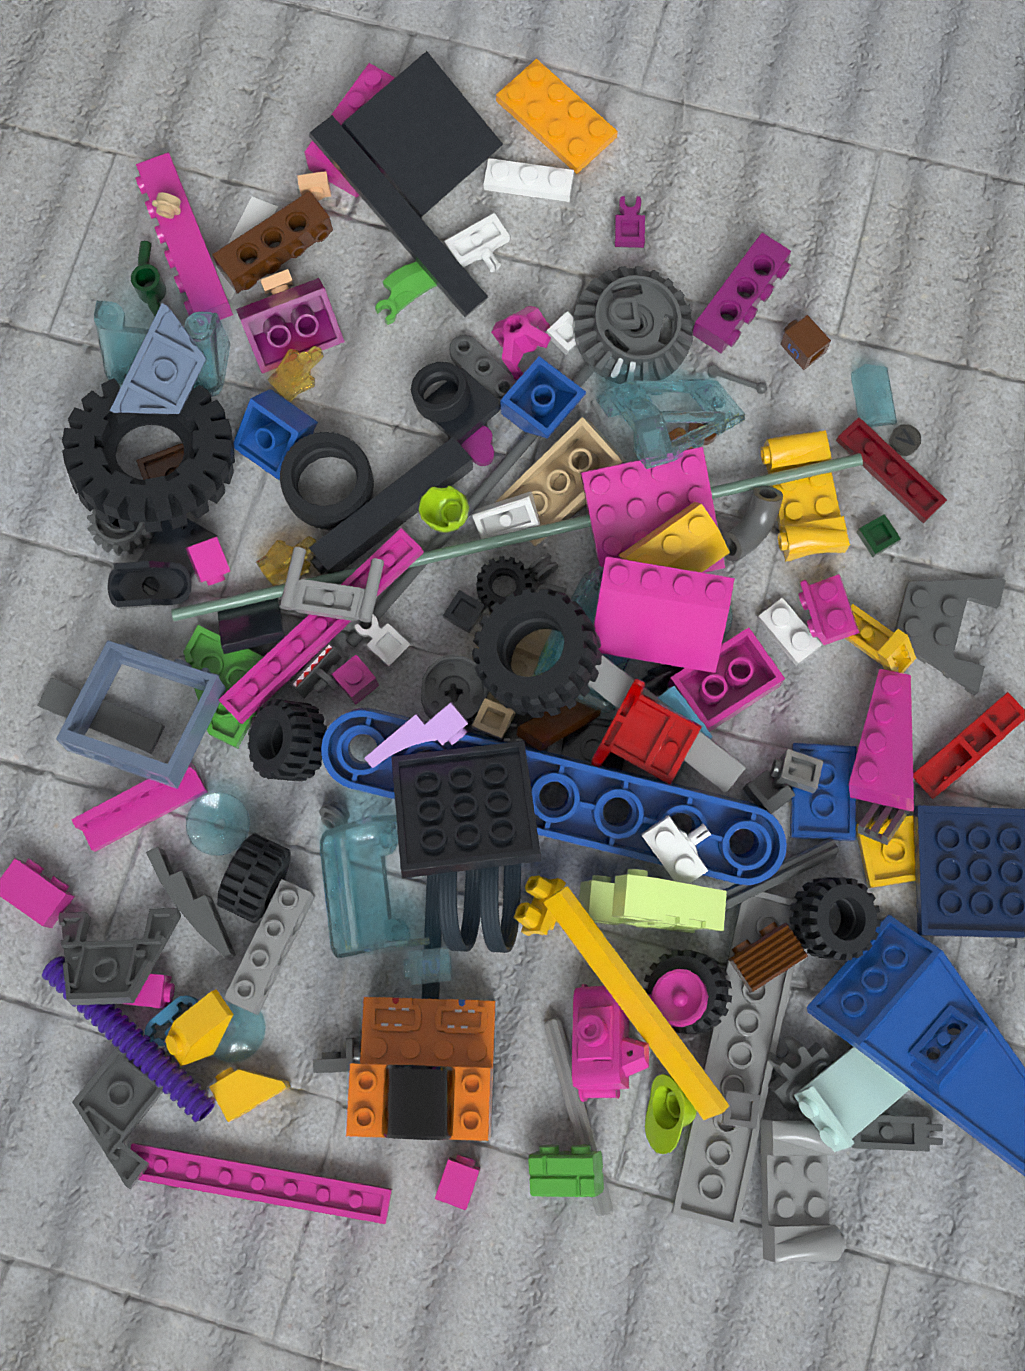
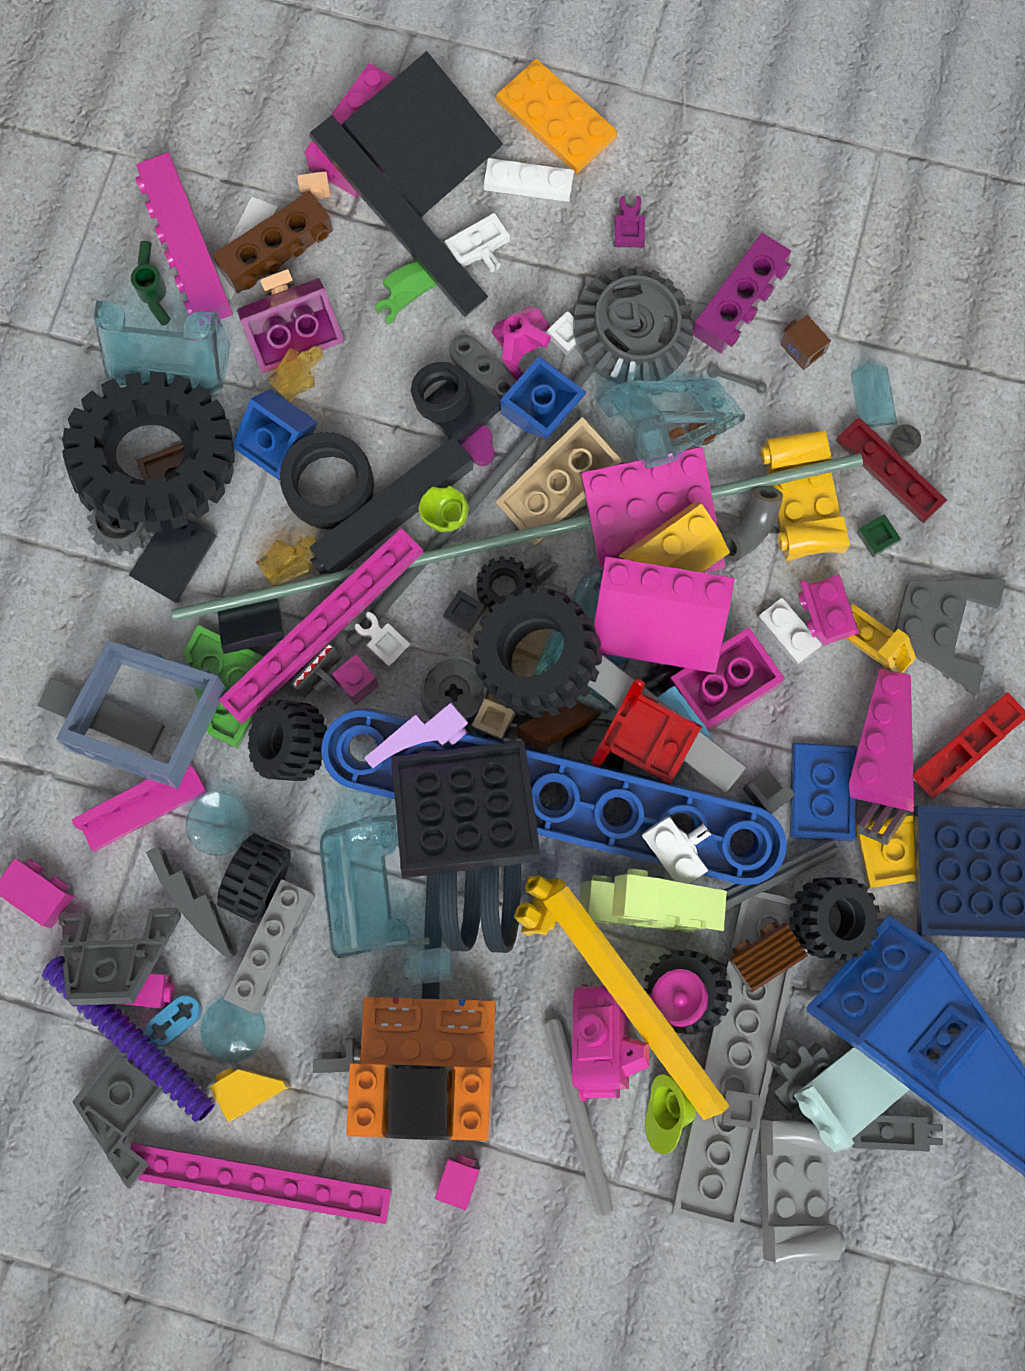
black piece [107,561,192,609] -> none
sand blue wing [110,303,207,414] -> none
tan plate [152,192,181,219] -> none
yellow slope [165,989,234,1066] -> none
dark pink brick [185,537,231,586] -> none
light grey plate [280,547,384,622] -> none
dark grey plate [319,801,350,830] -> none
white slope [472,492,540,539] -> none
bright green brick [528,1144,604,1197] -> none
dark grey bracket [770,749,823,793] -> none

